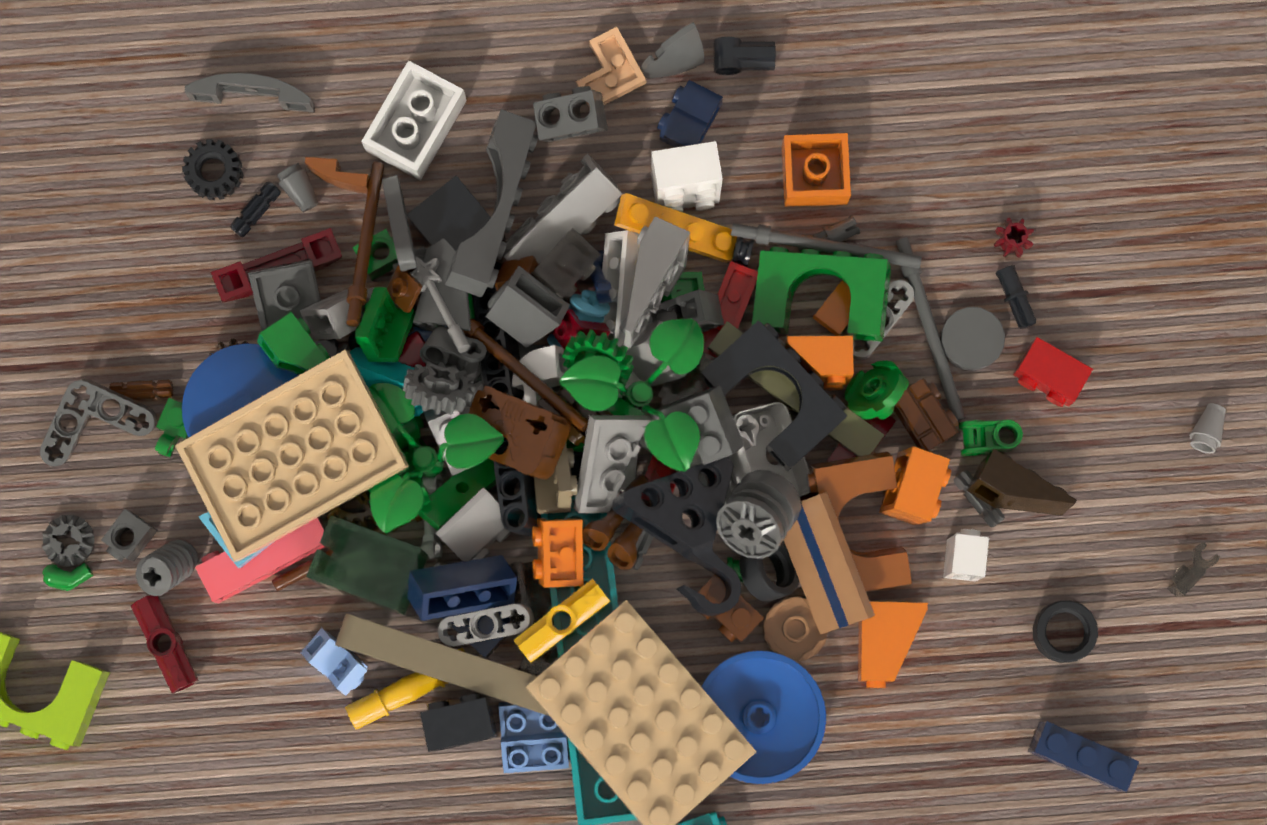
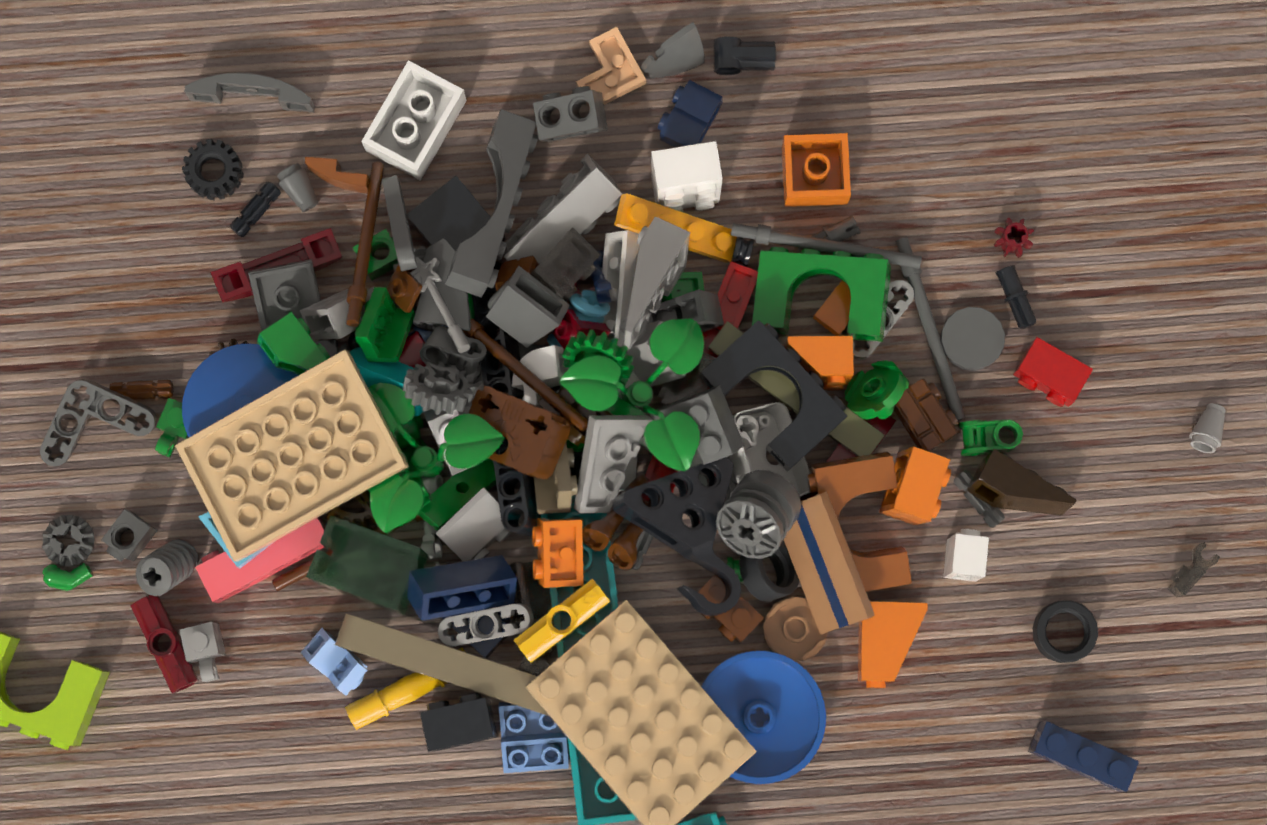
none -> light grey brick [179,622,226,683]

